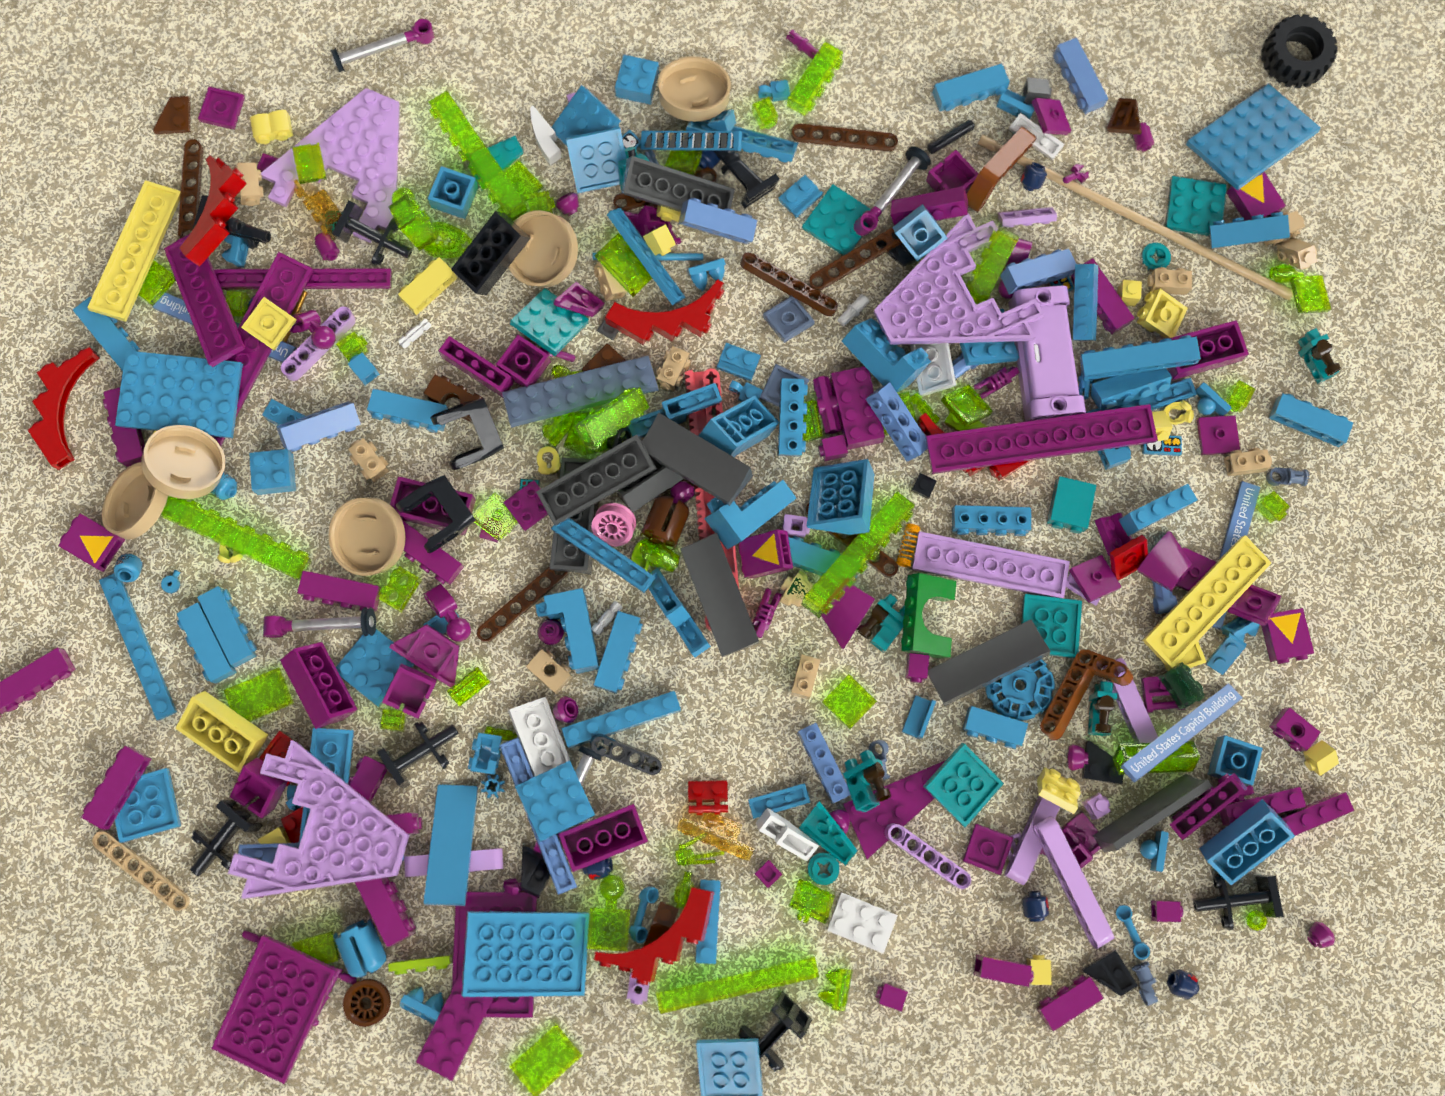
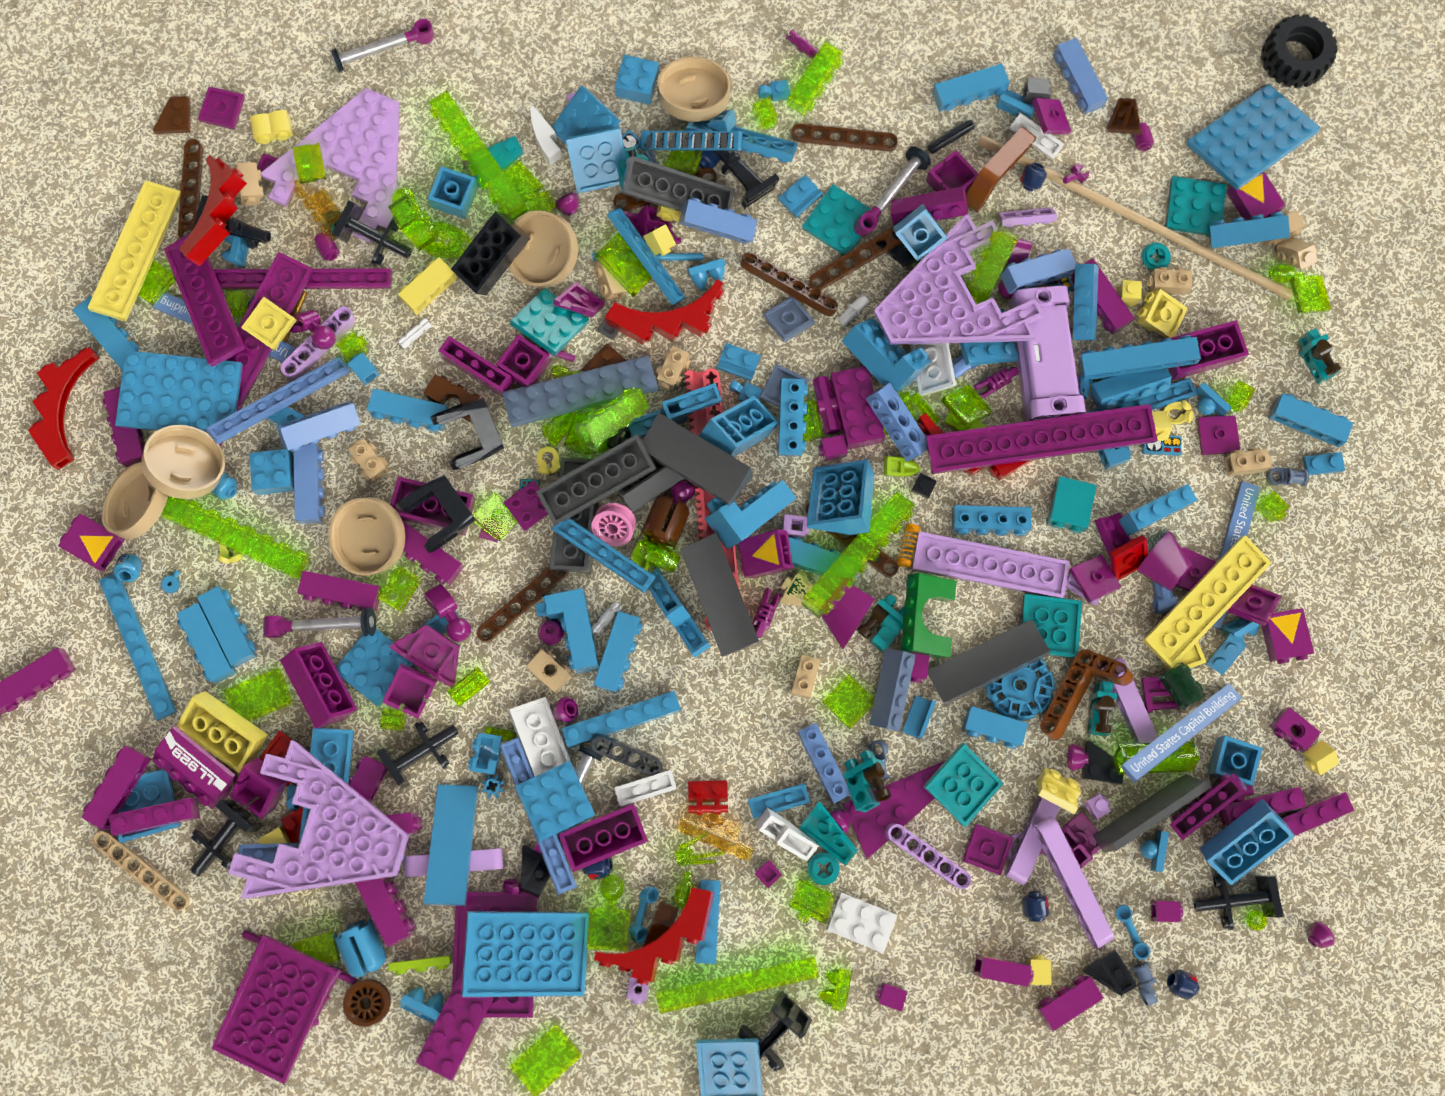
none -> magenta brick [109,798,200,836]
none -> magenta slope [152,726,235,810]
none -> medium blue tile [206,356,350,445]
none -> medium blue brick [294,444,325,524]
none -> white plate [614,770,677,807]
none -> sand blue brick [869,648,916,731]
none -> lime plate [883,456,921,477]
none -> dark azure plate [1302,452,1345,476]

